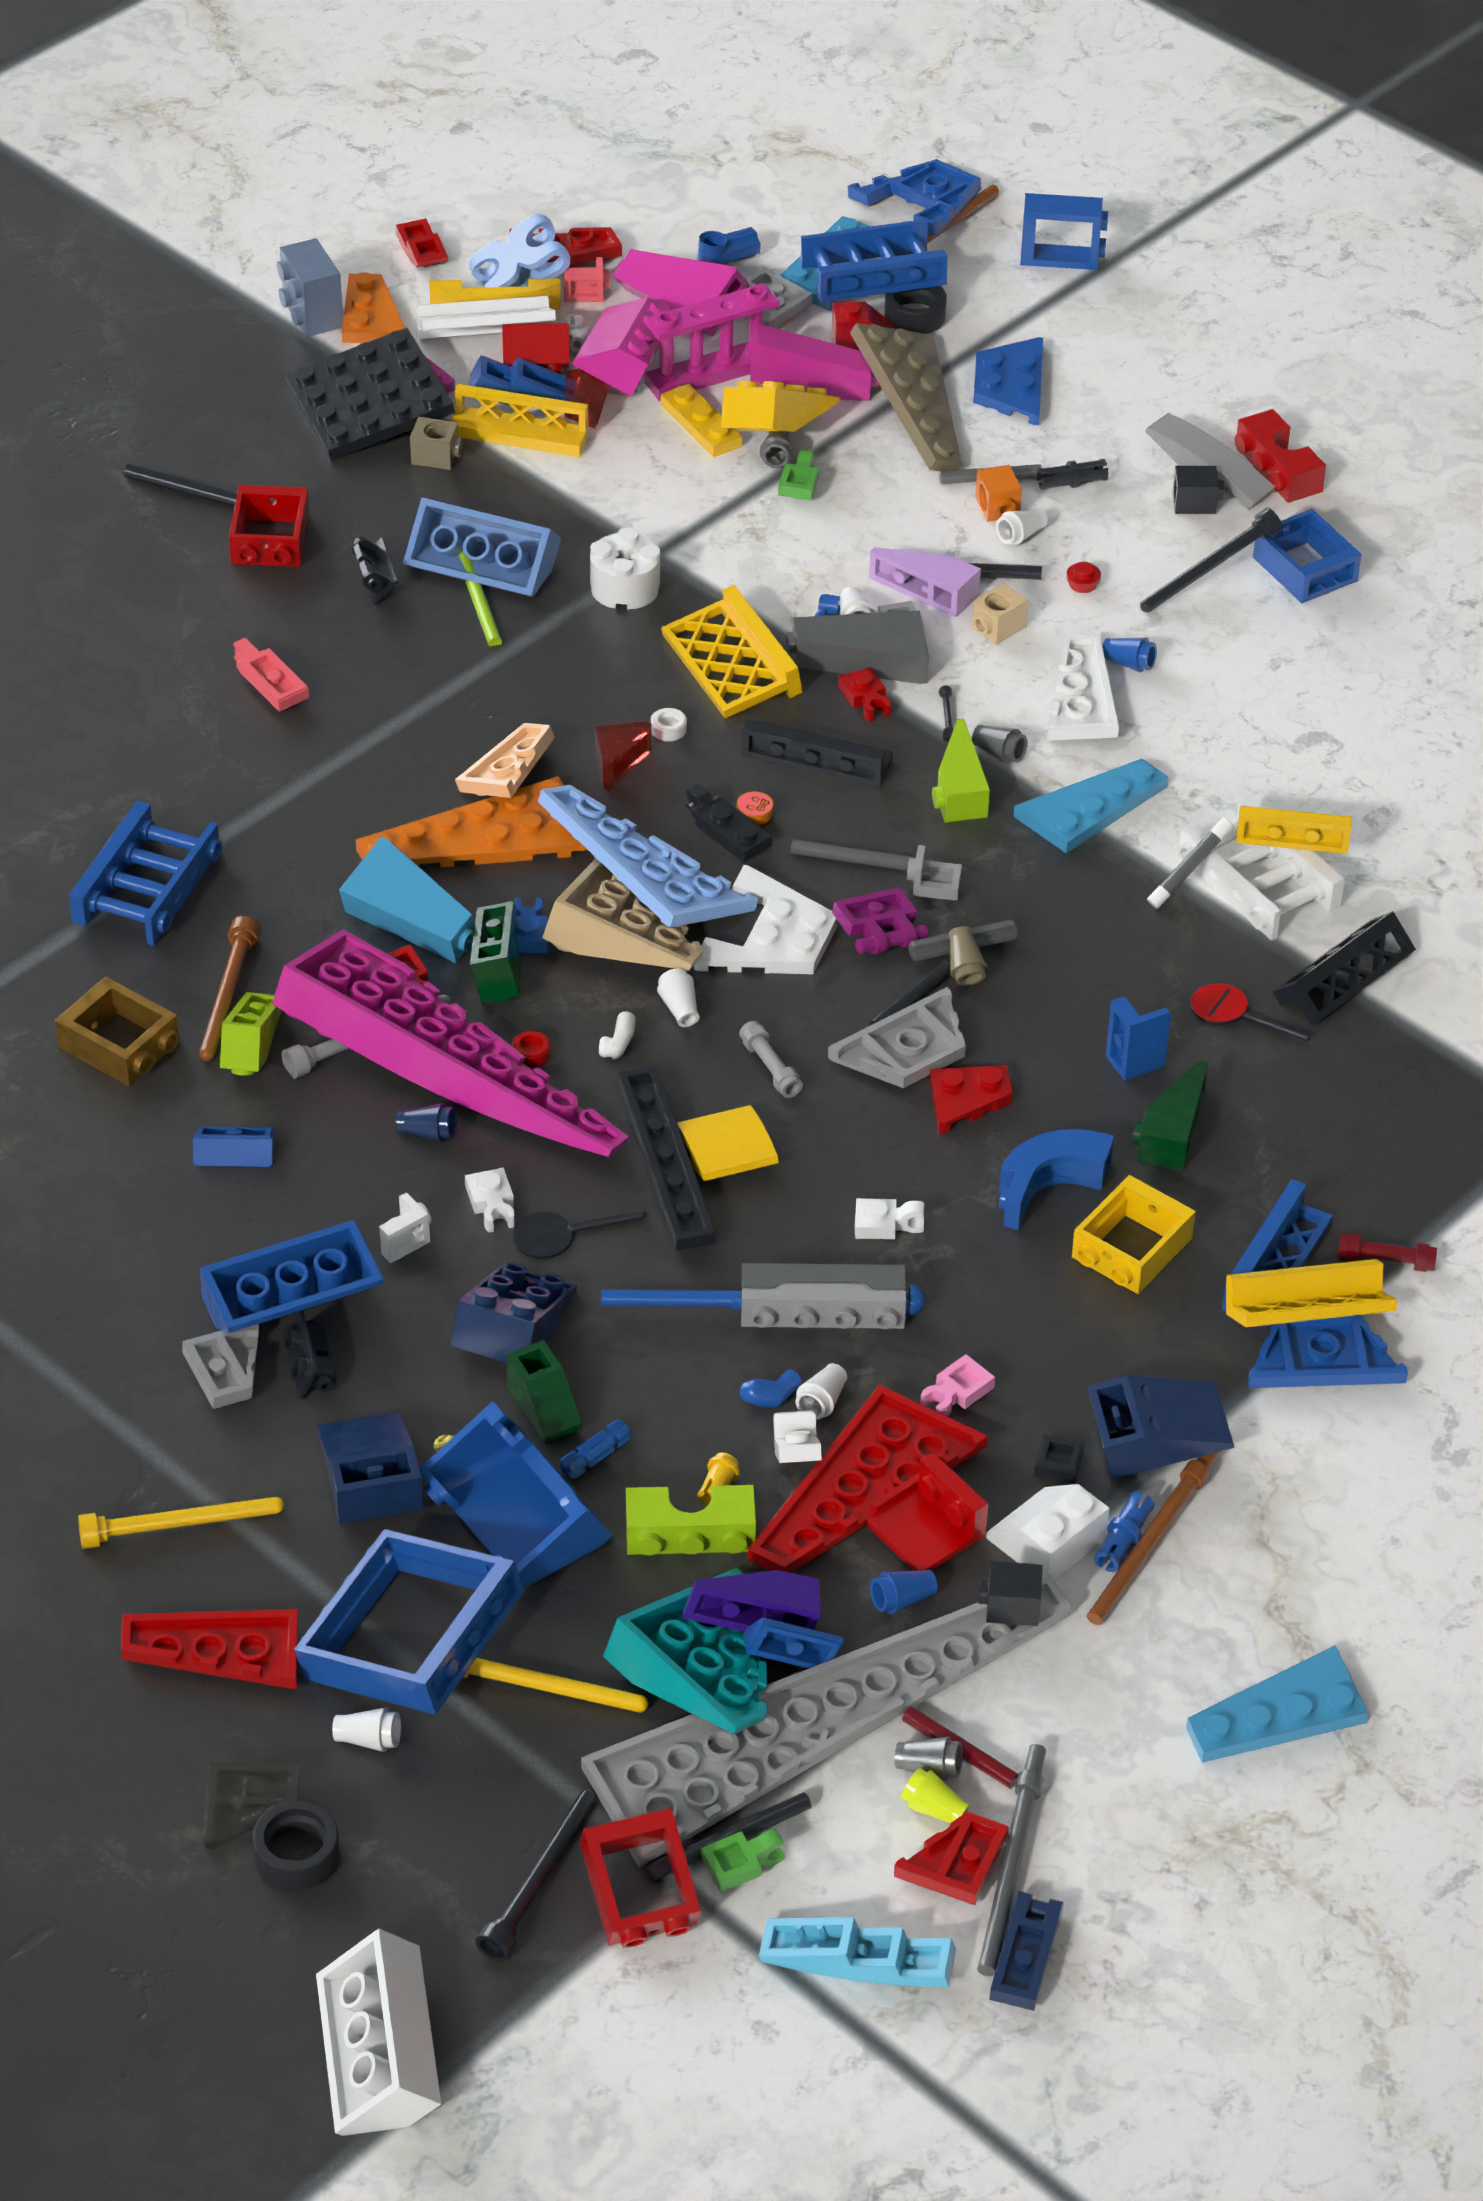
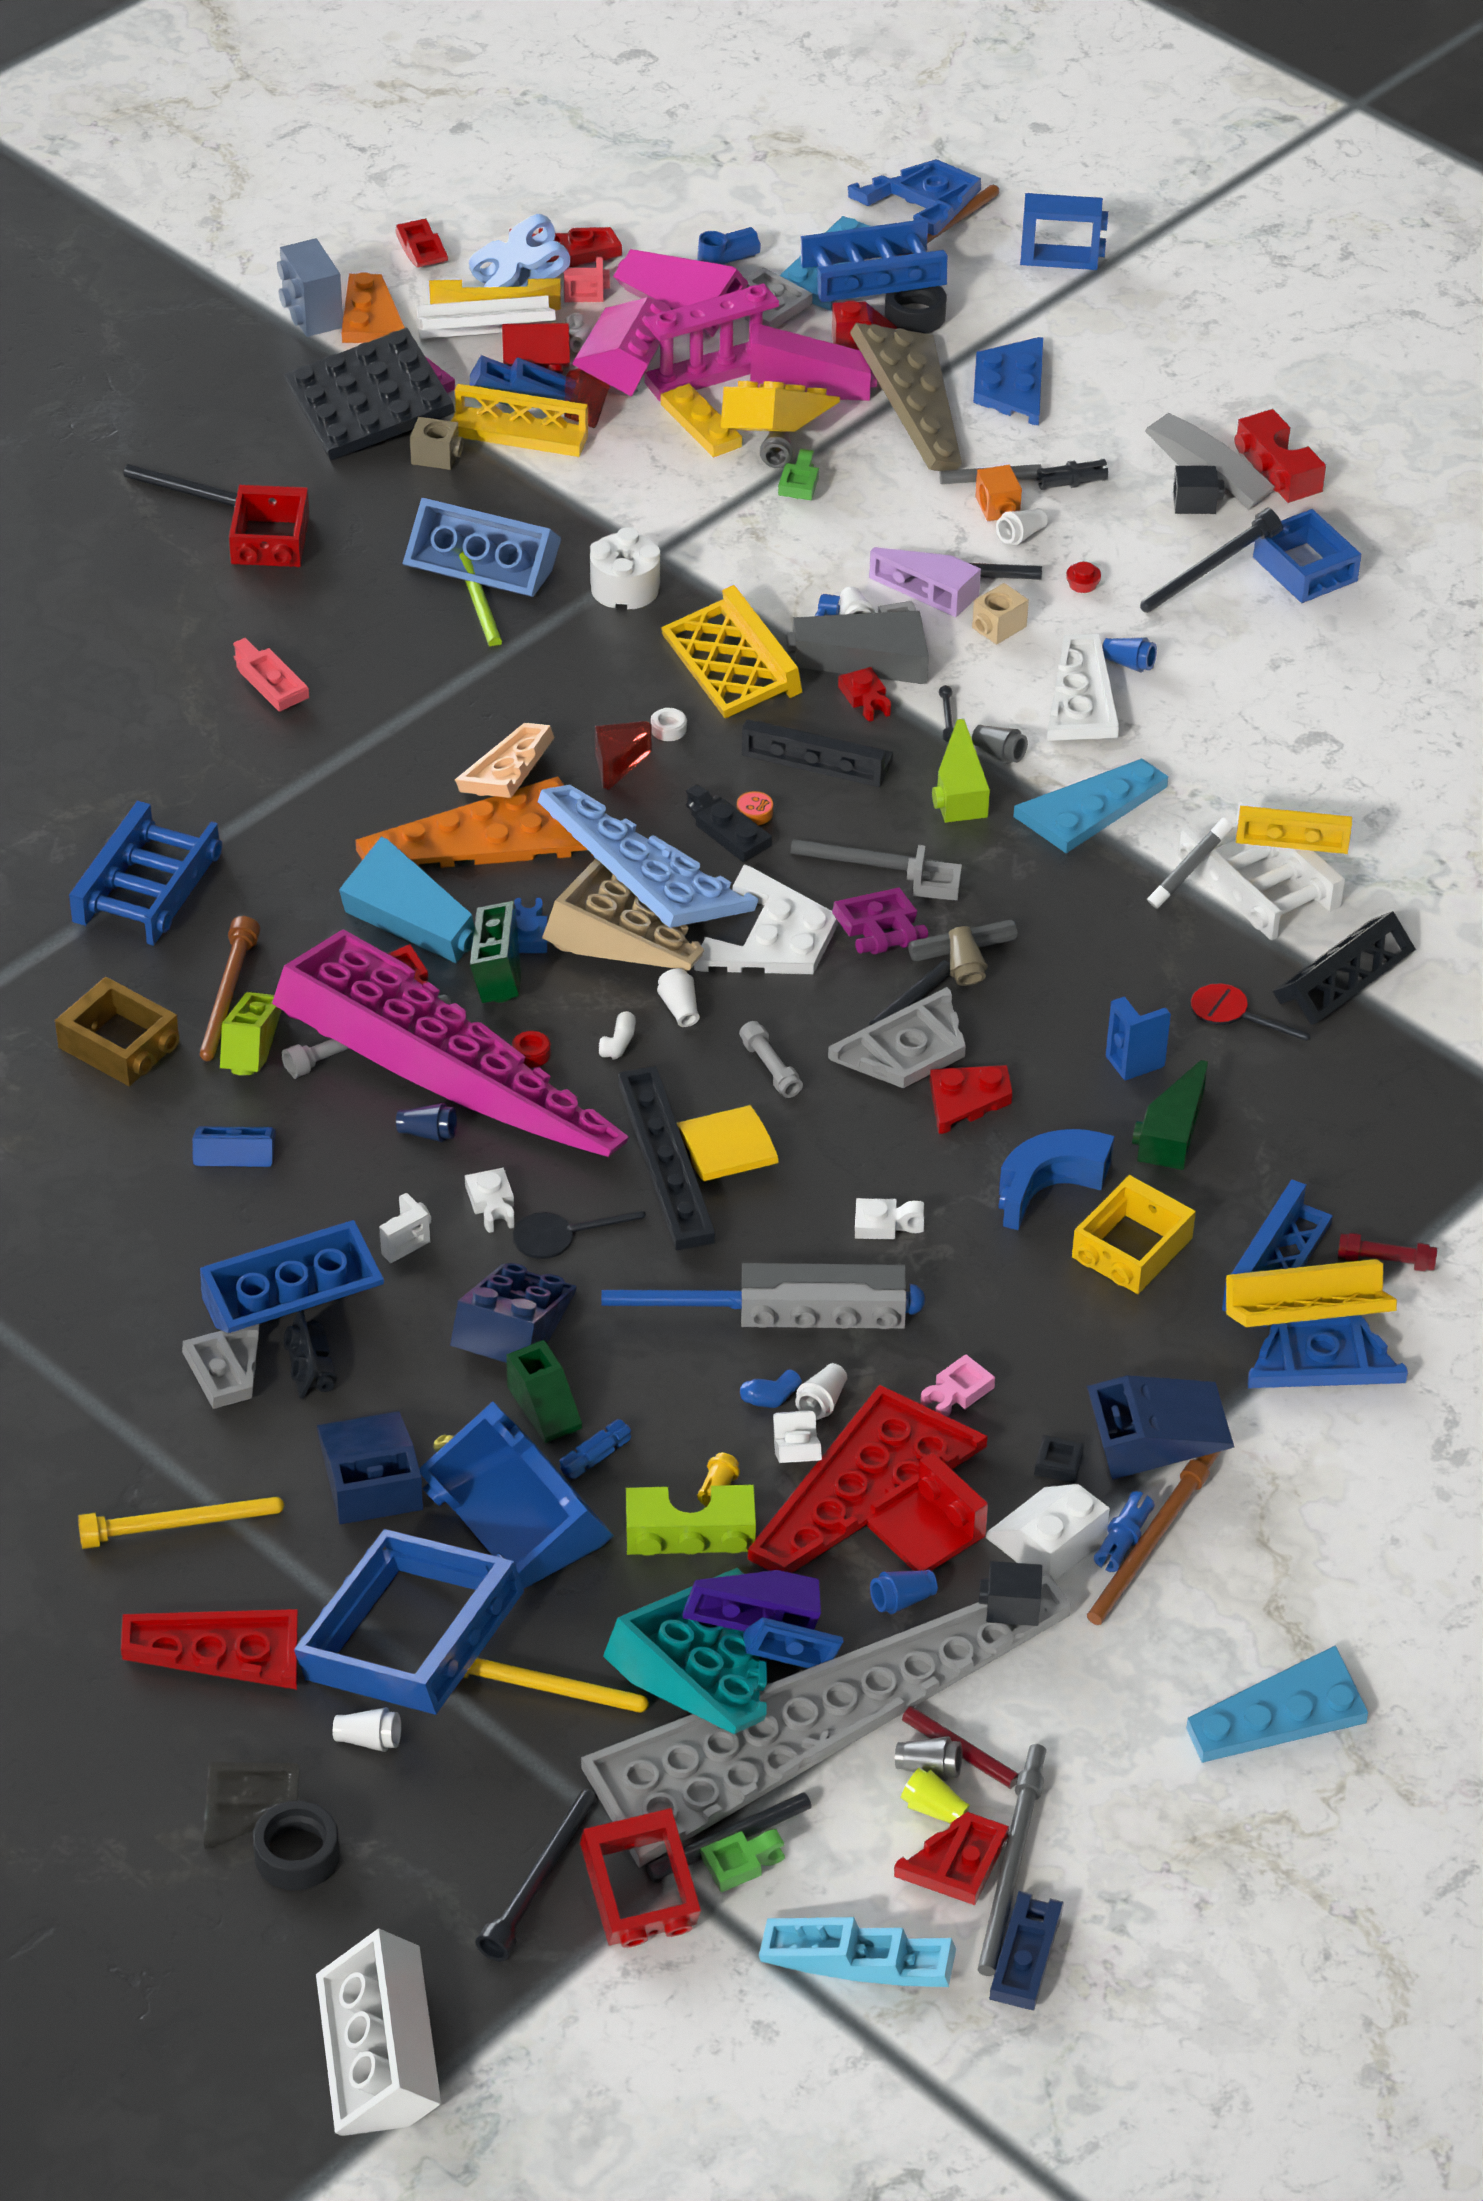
black hinge [351,537,399,605] -> none

